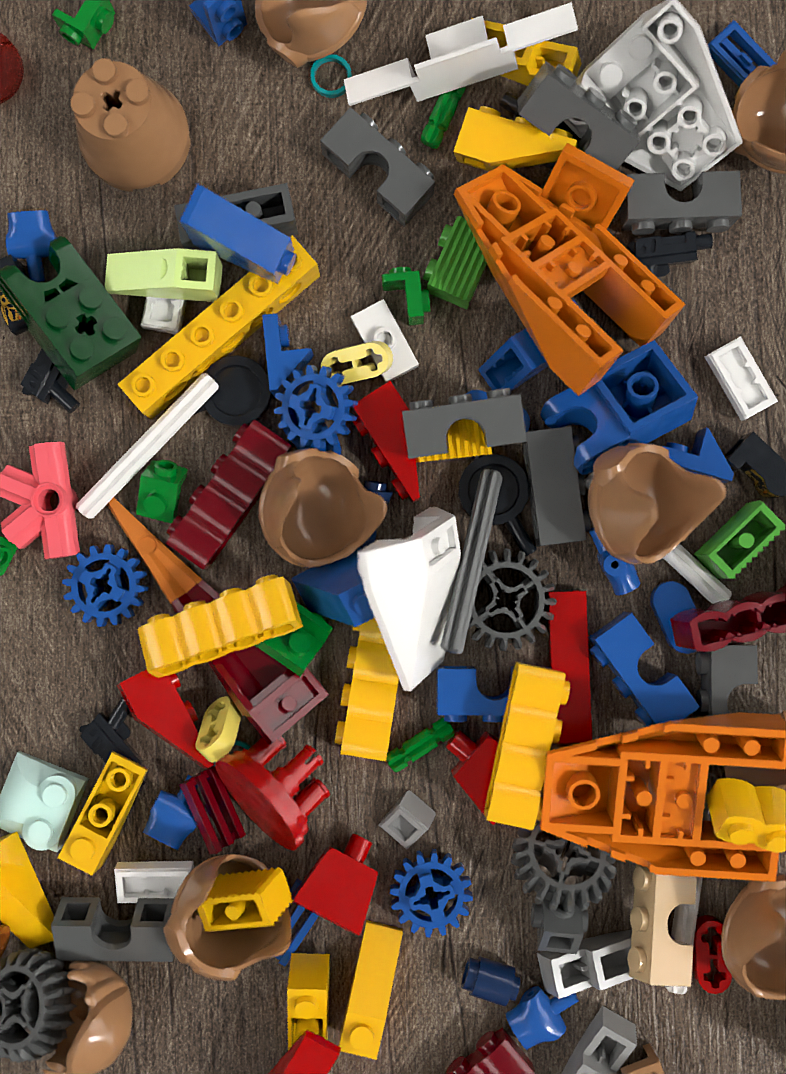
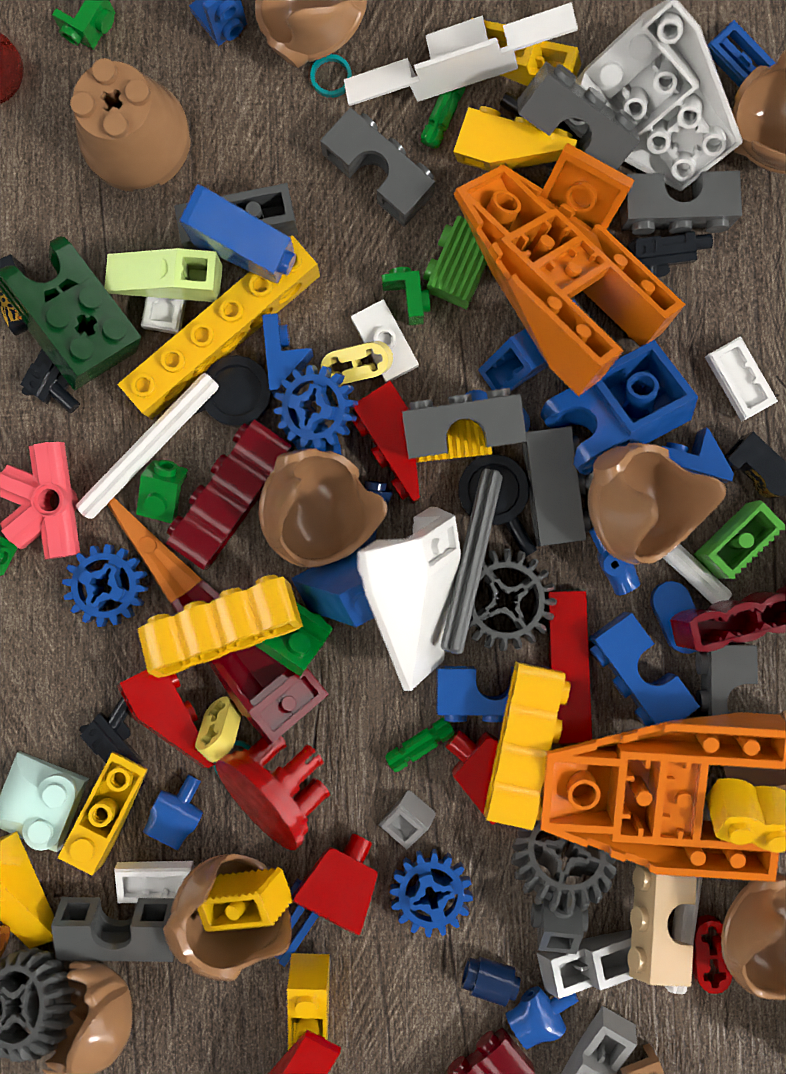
blue piece [6,210,56,282] -> none
dark red tile [179,766,246,854] -> none
yellow brick [335,618,399,761] -> none
yellow slope [339,920,403,1060] -> none

